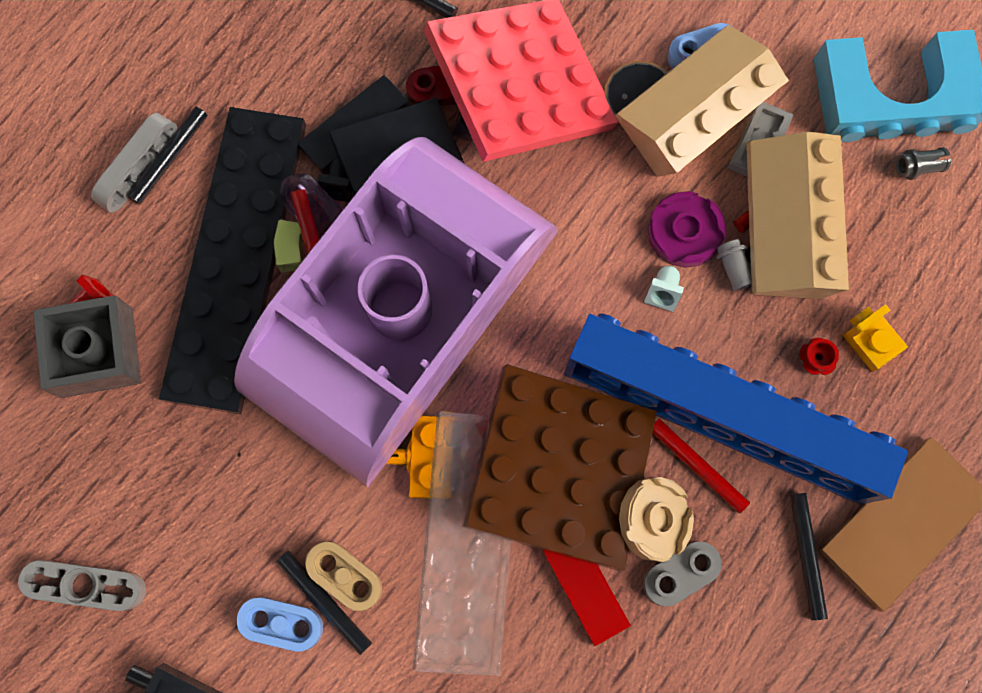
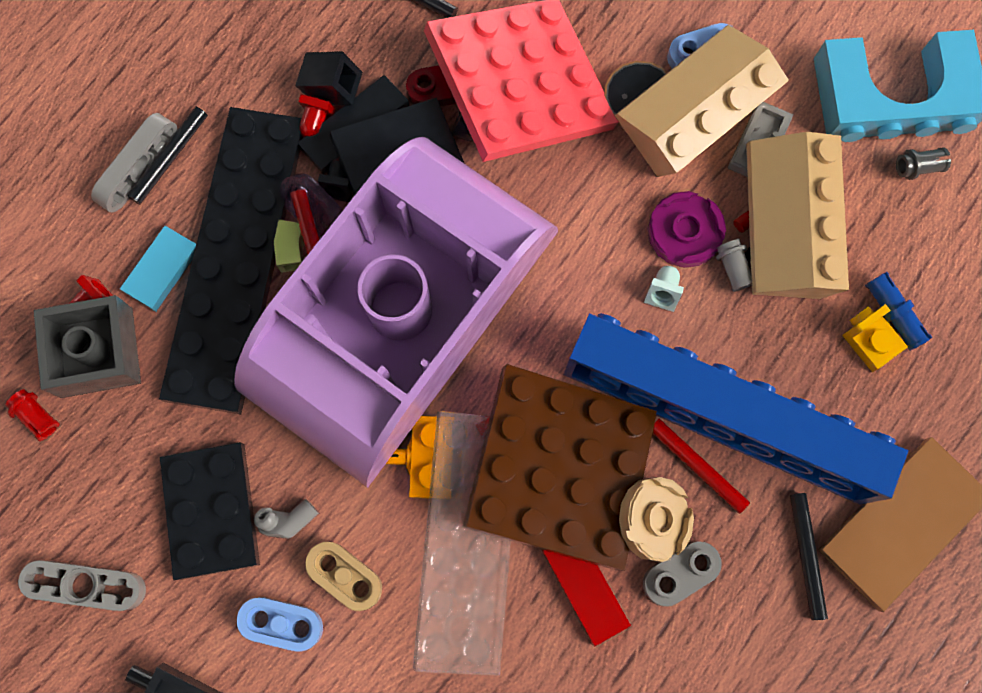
black bar [276,551,372,655] -> none
red plate [799,337,839,376] -> none
none -> red pin [5,389,60,441]
none -> medium azure tile [120,226,197,312]
none -> black plate [160,442,260,581]
none -> light grey arm [254,498,319,539]
none -> black brick [295,51,363,105]
none -> red piece [298,94,336,137]
none -> blue pin [865,272,933,351]

